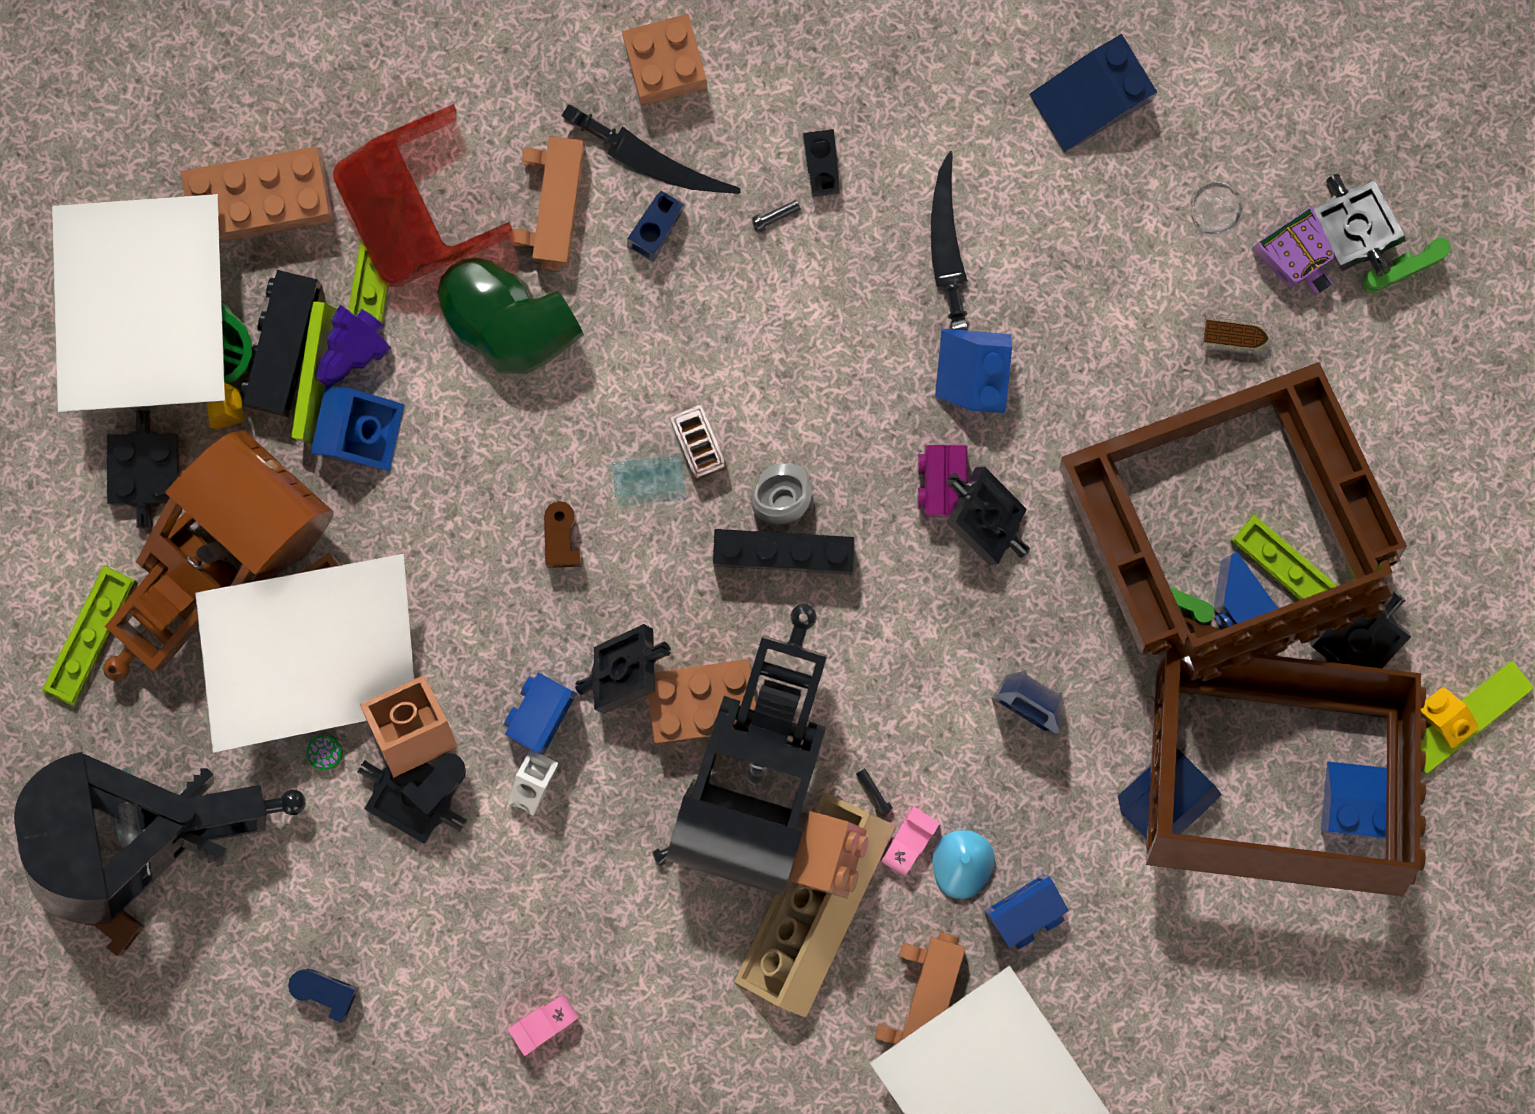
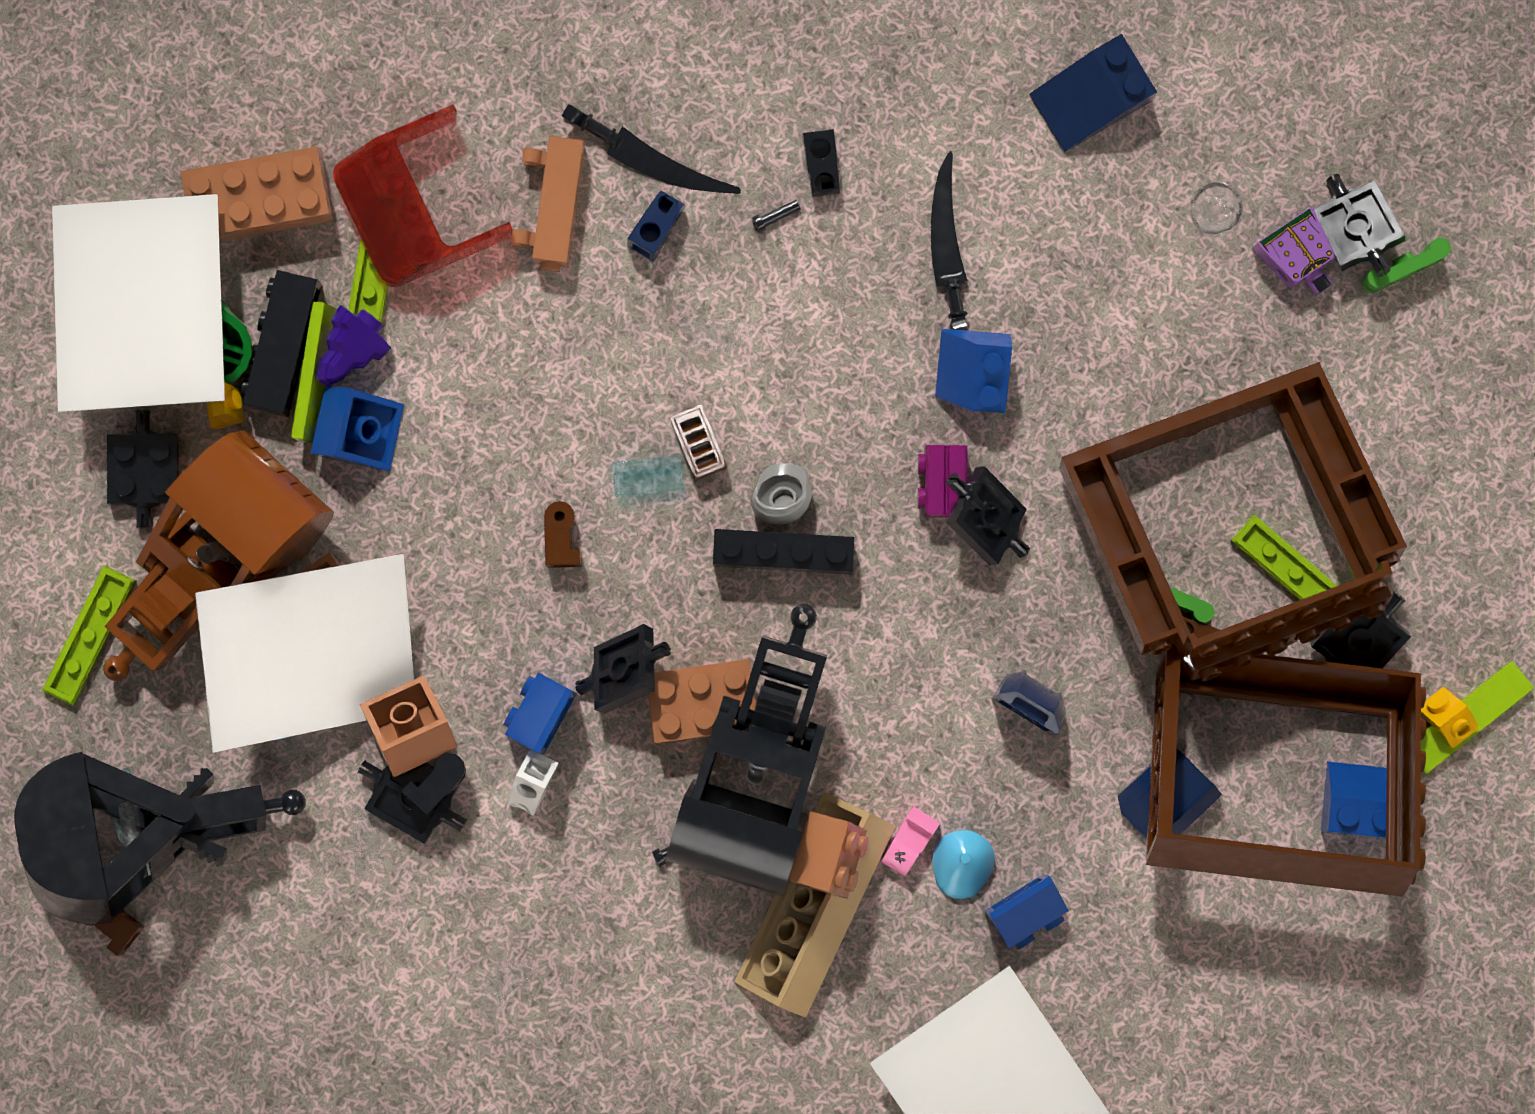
dark blue leg [288,968,359,1023] -> none
green tile [306,735,343,770] -> none
dark green piece [437,257,584,374] -> none
bright pink leg [507,994,579,1056] -> none
nougat brick [622,13,707,106] -> none
black piece [856,768,893,817] -> none
nougat brick [875,932,966,1044] -> none
tile [1201,314,1275,358] -> none
blue slope [1214,552,1278,630] -> none

